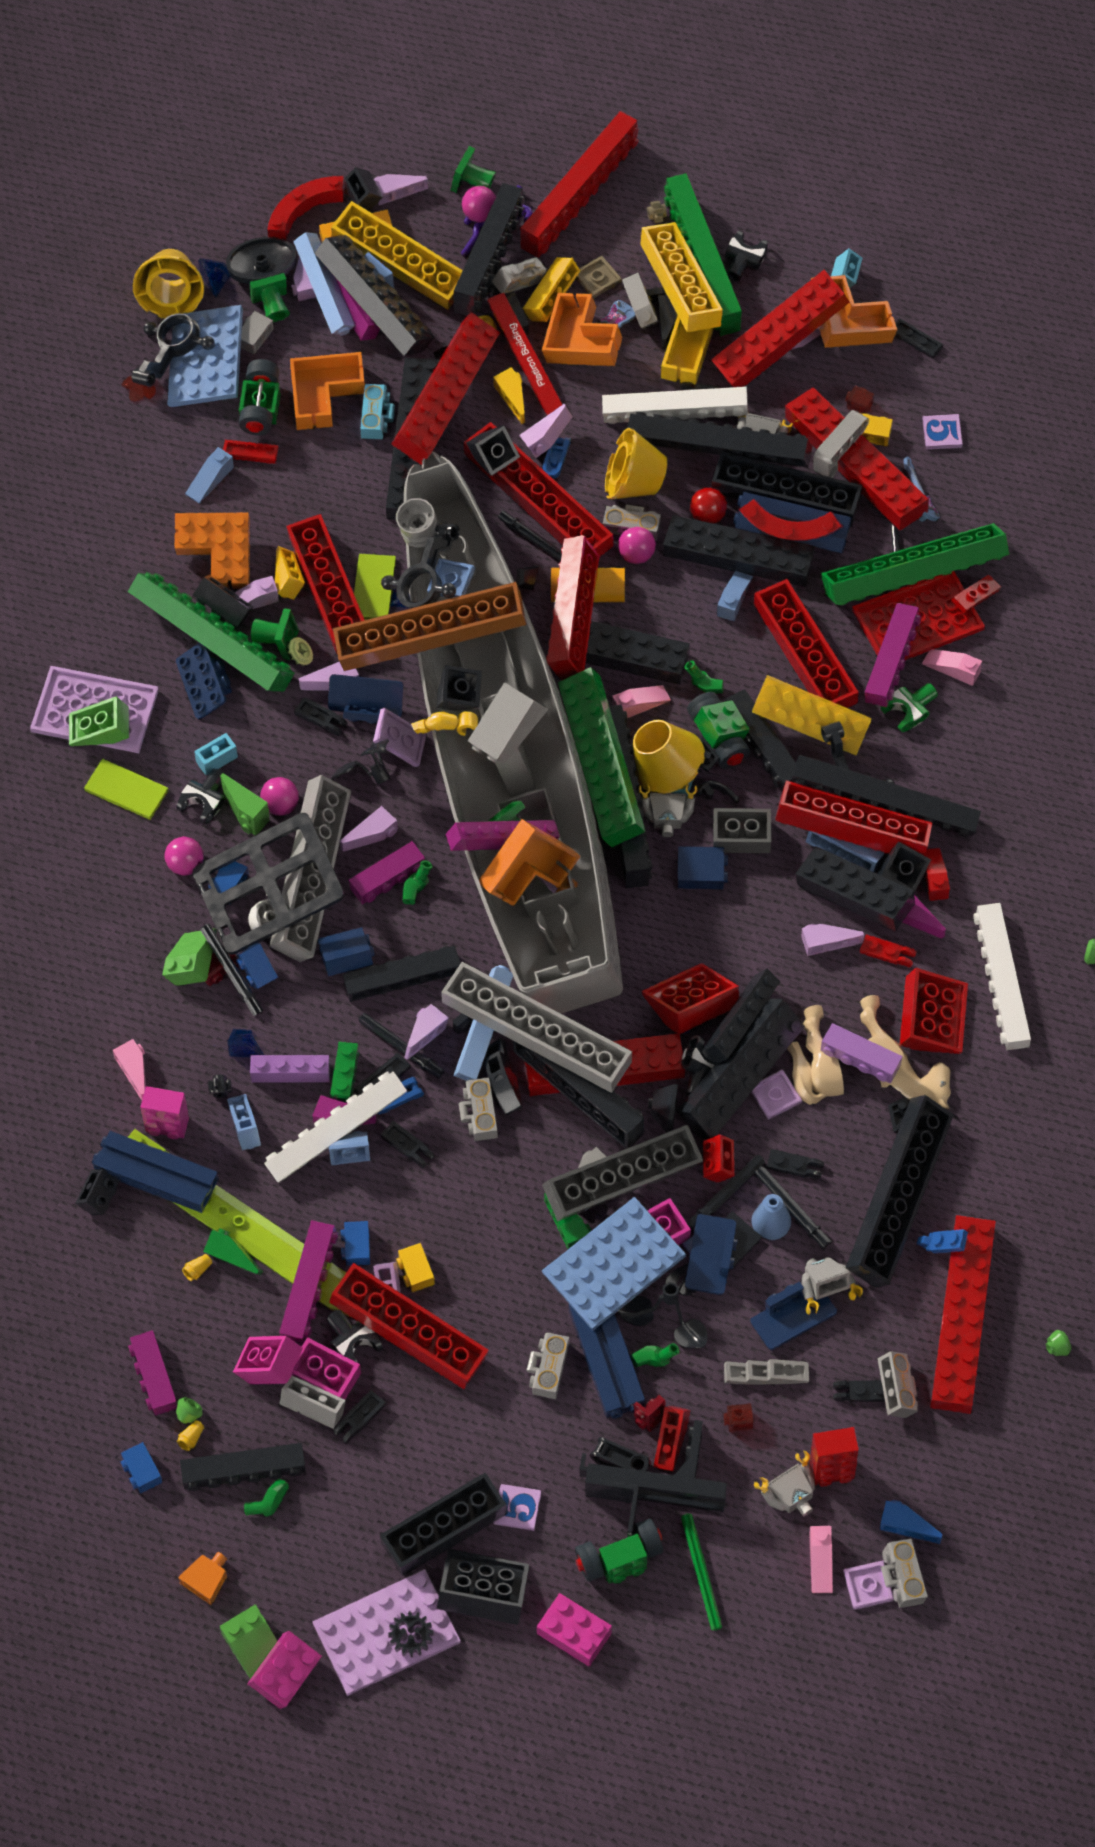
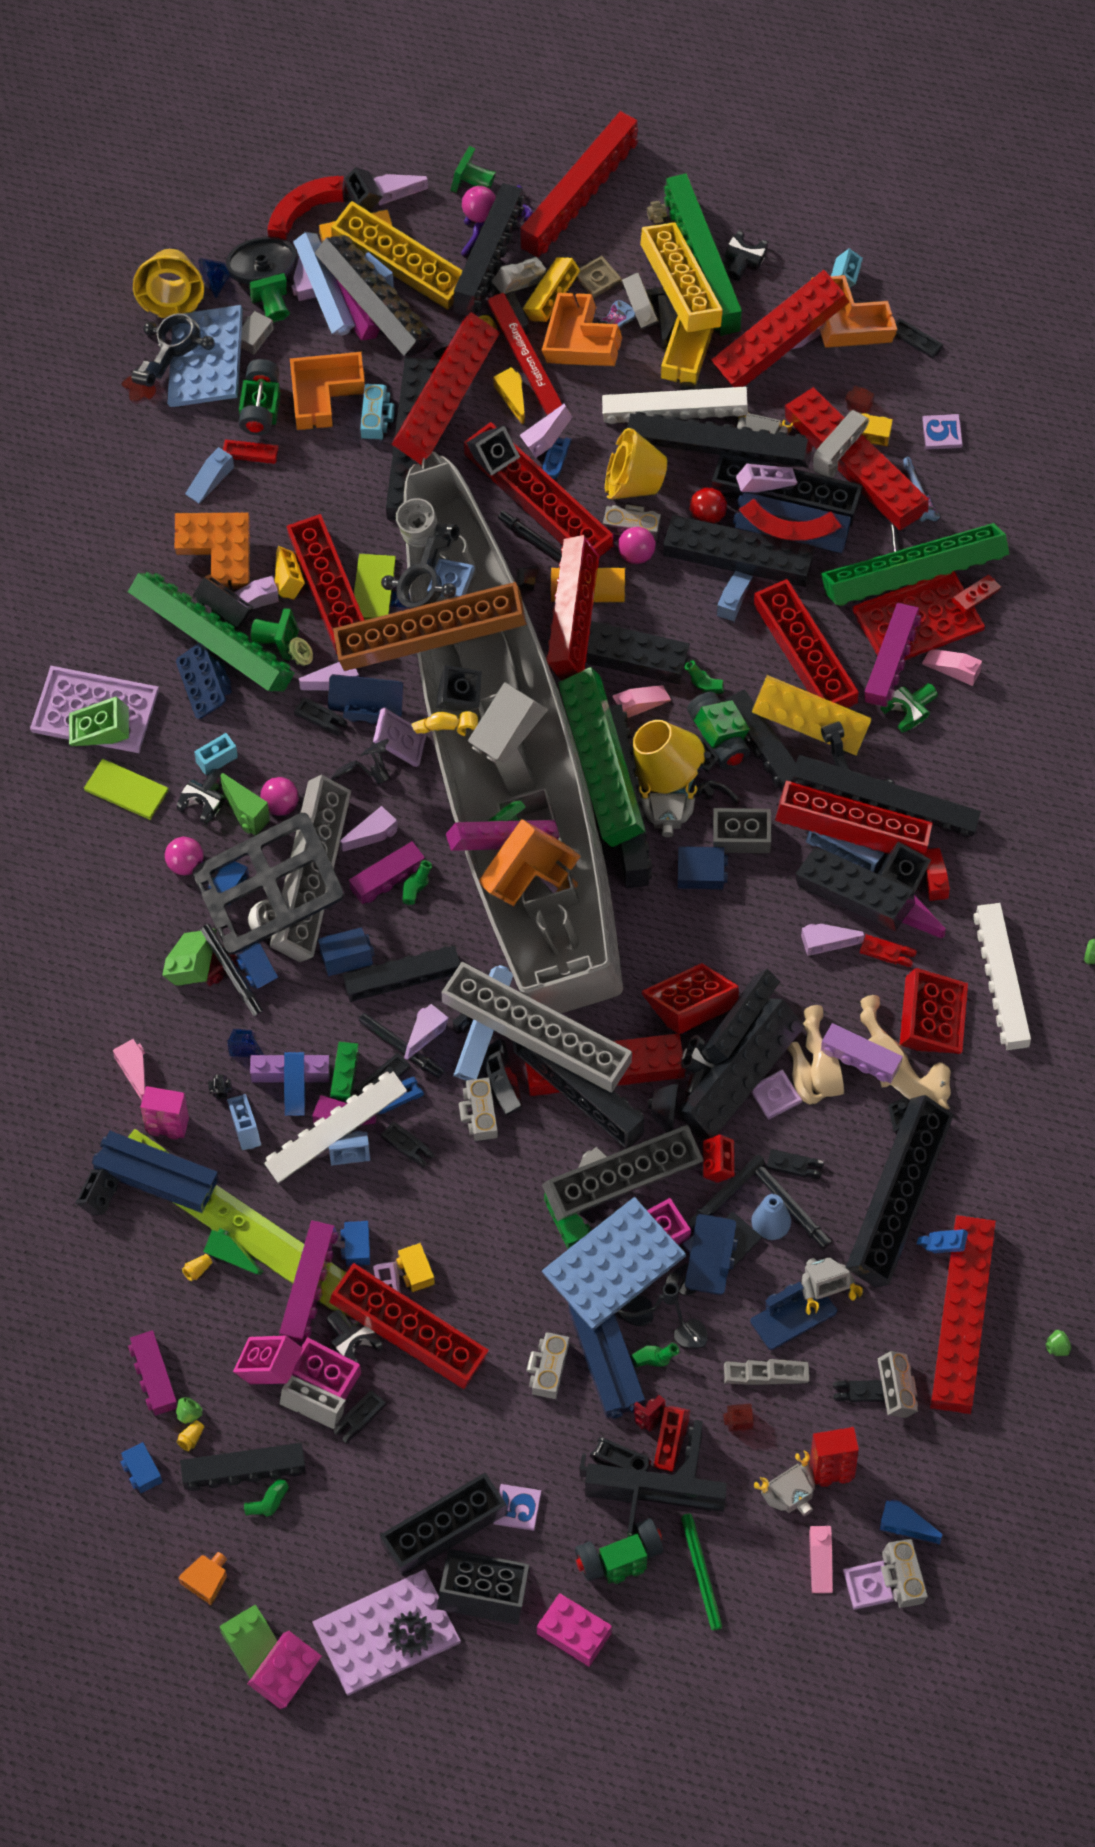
none -> blue slope [284,1052,305,1116]
none -> lavender slope [736,464,797,493]

